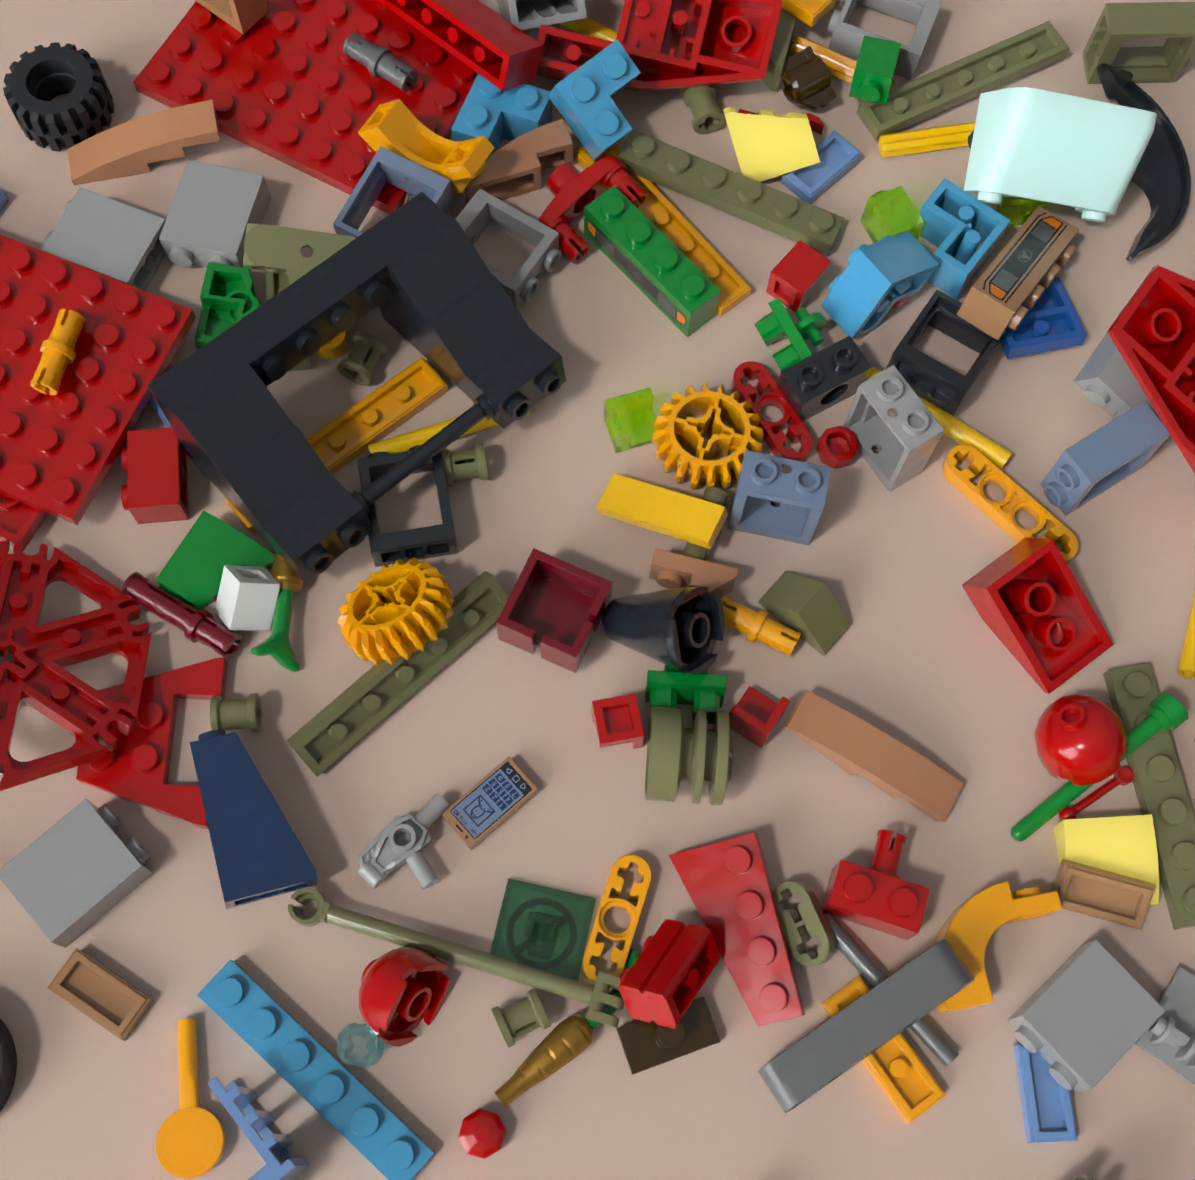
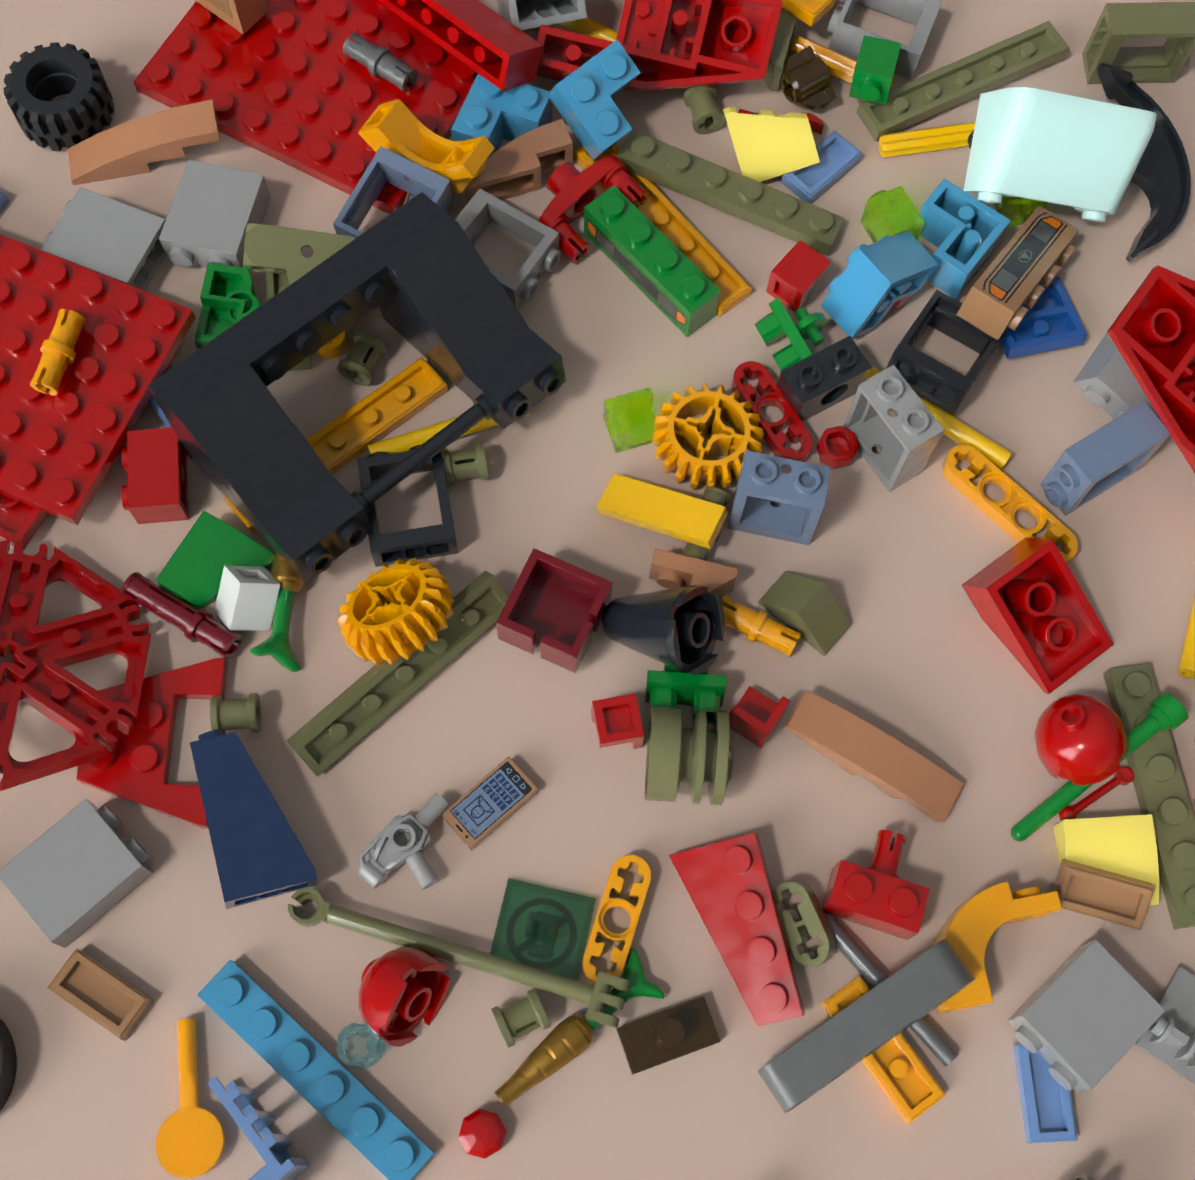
red brick [618,919,720,1029] -> none

